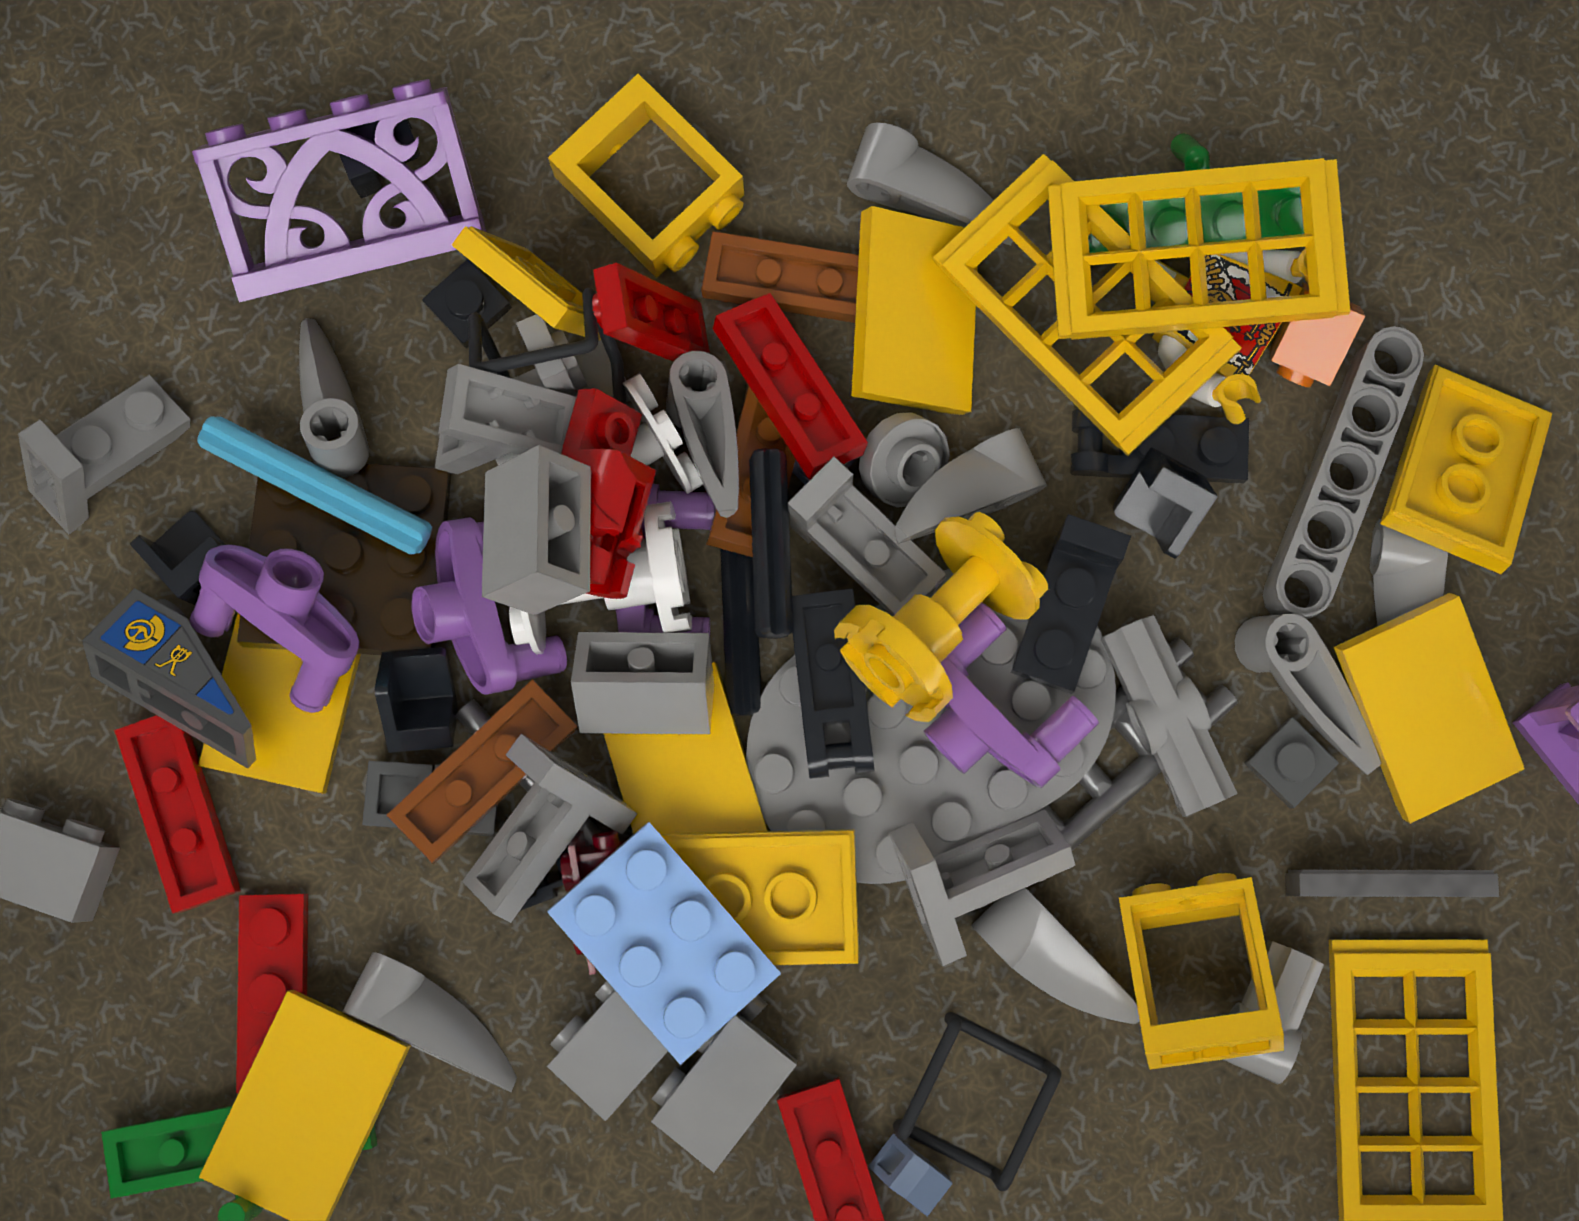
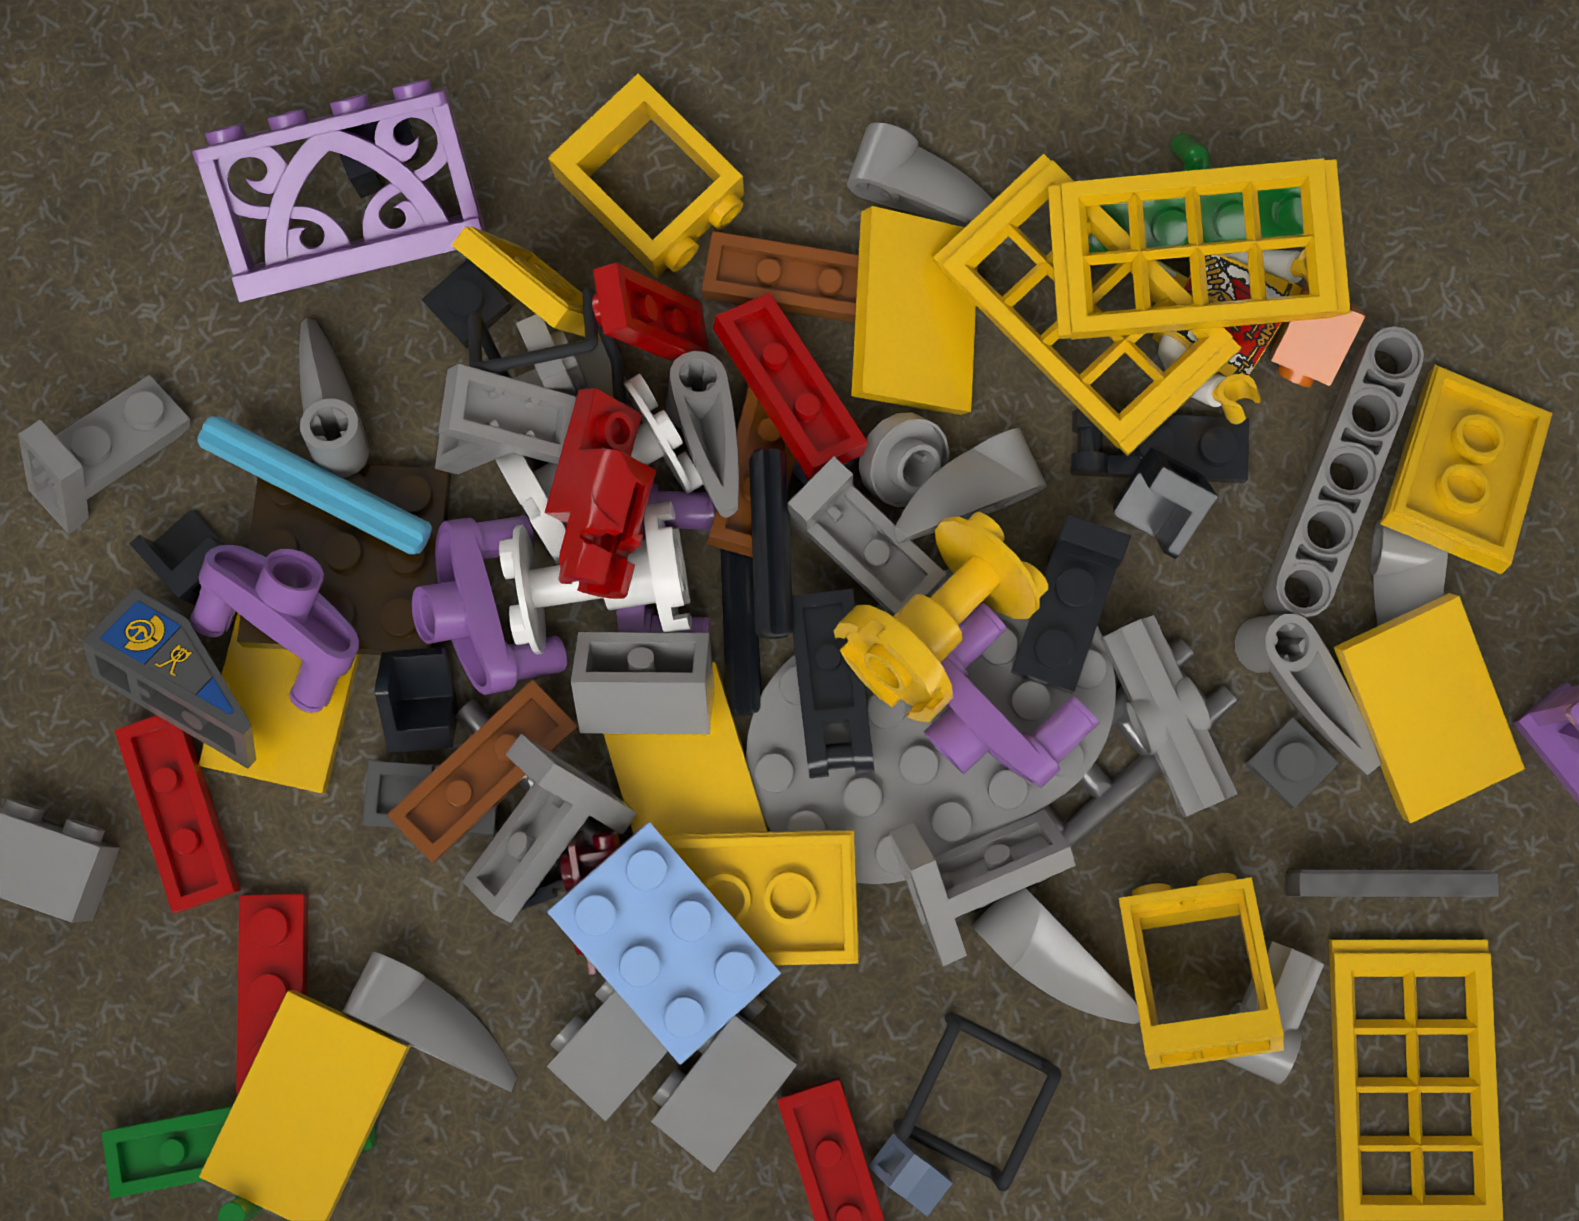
light grey brick [482,445,591,615] -> none

